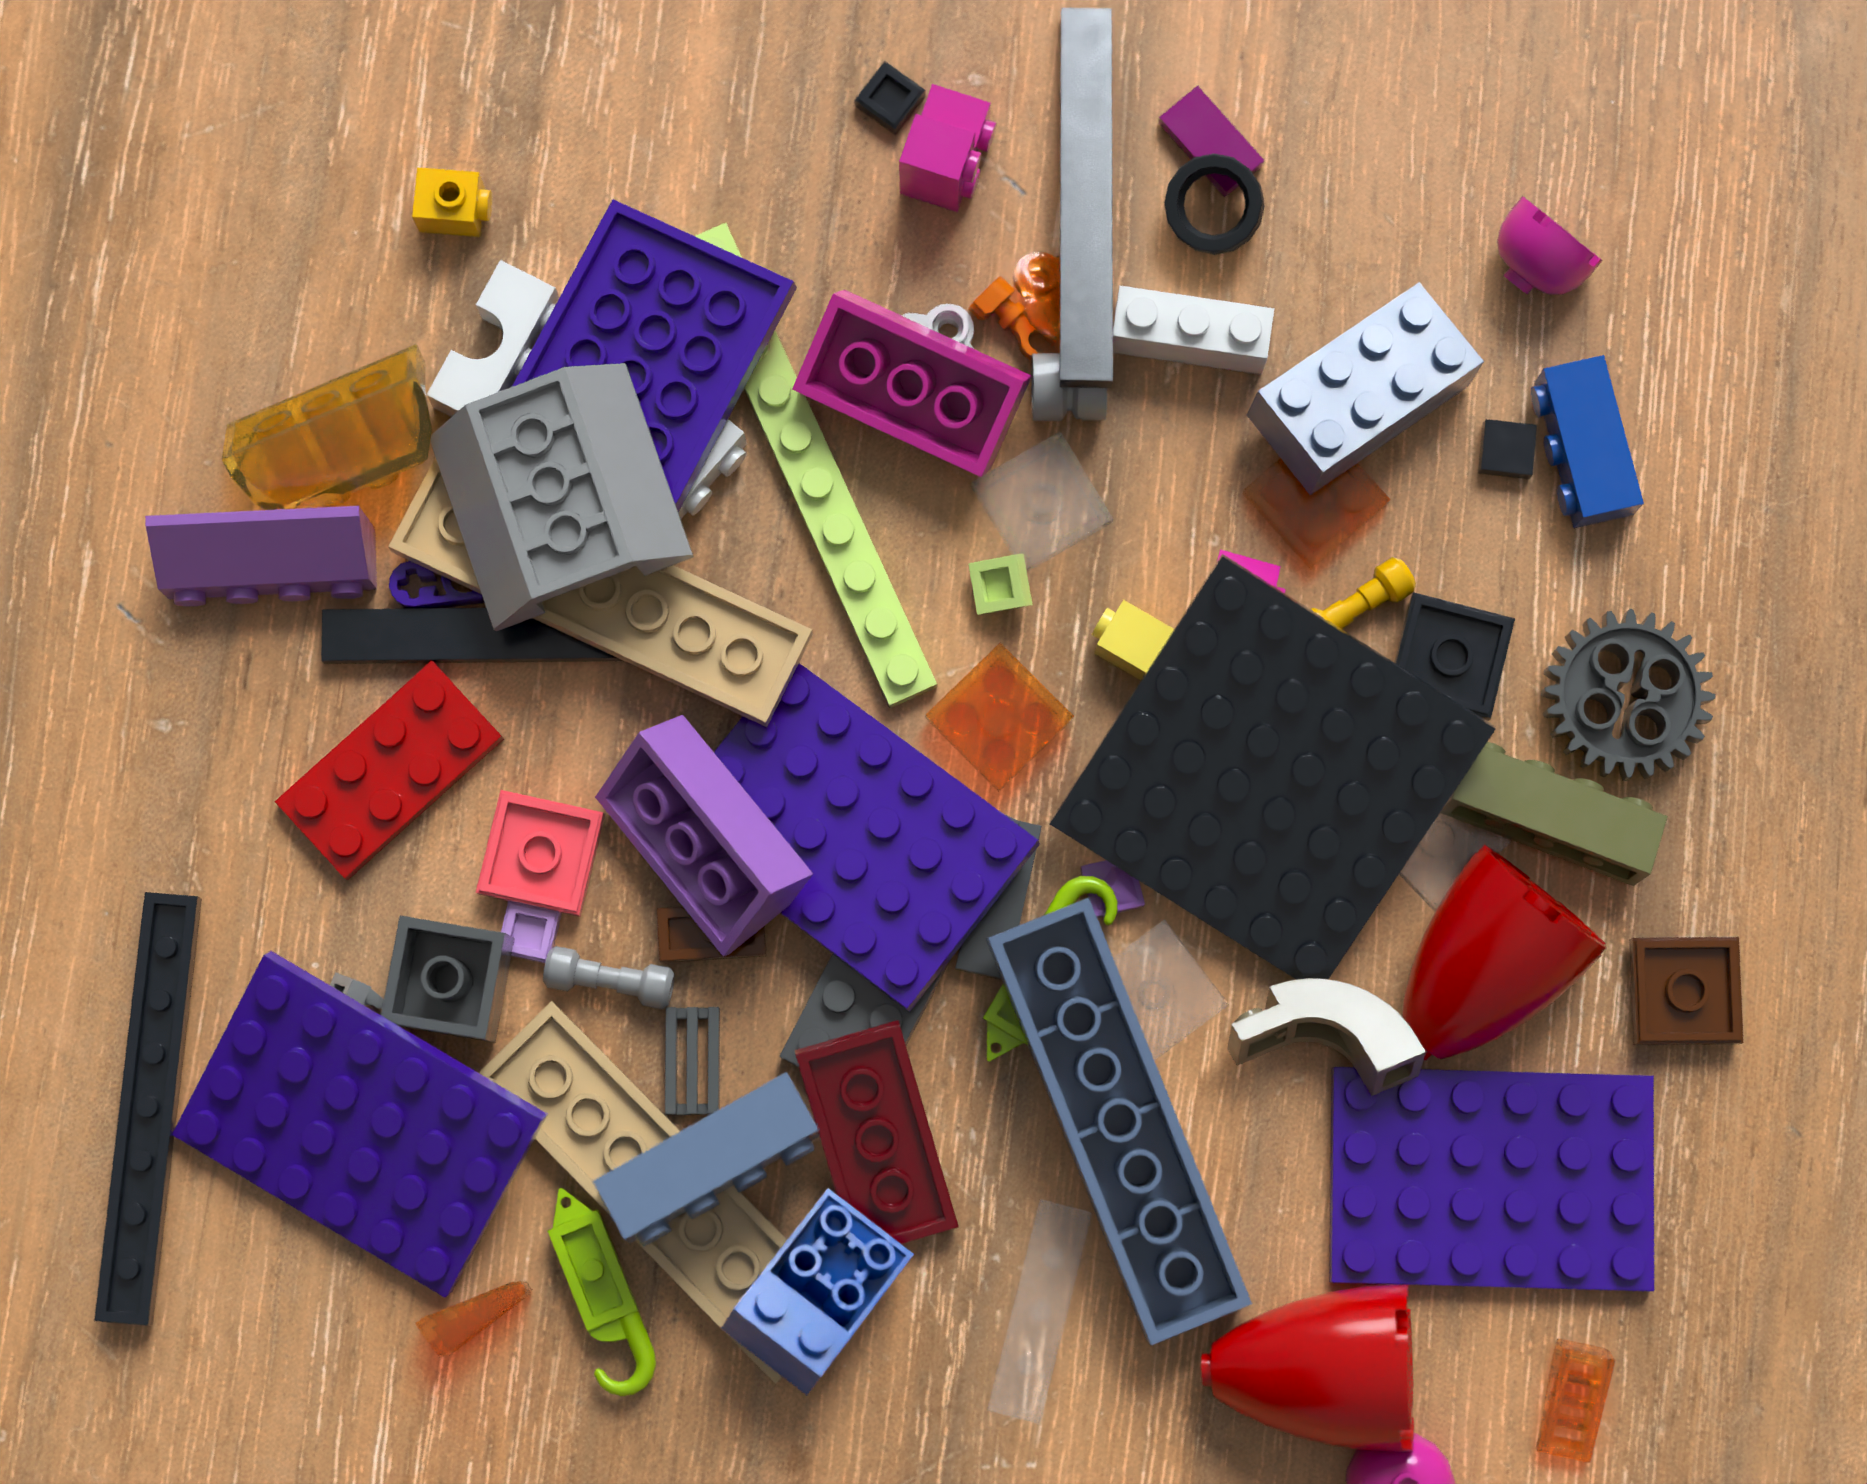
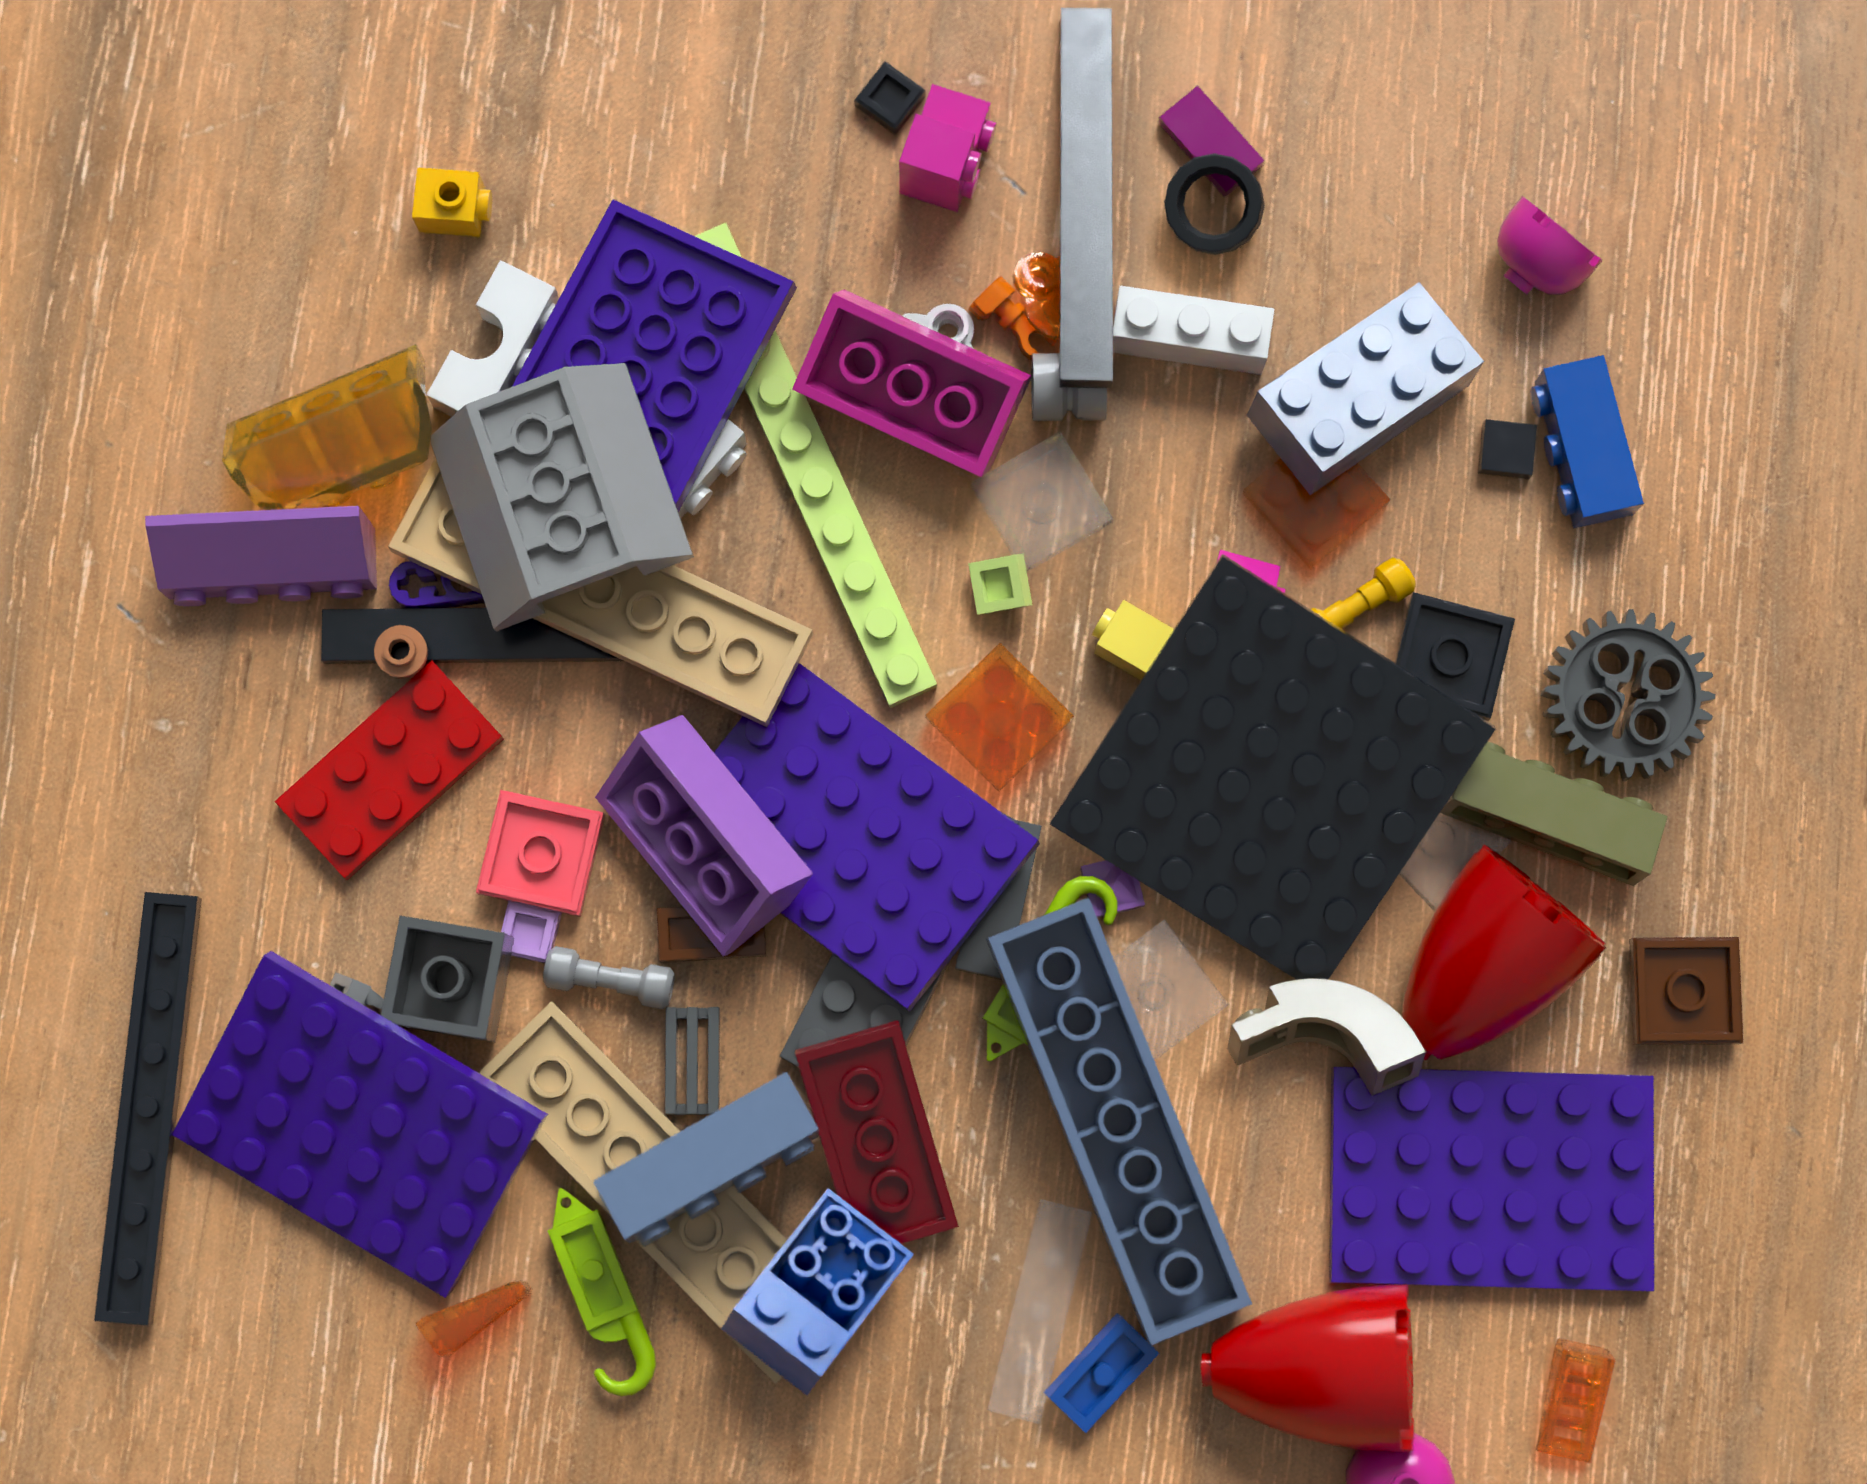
none -> nougat plate [374,625,428,678]
none -> blue plate [1043,1313,1160,1433]

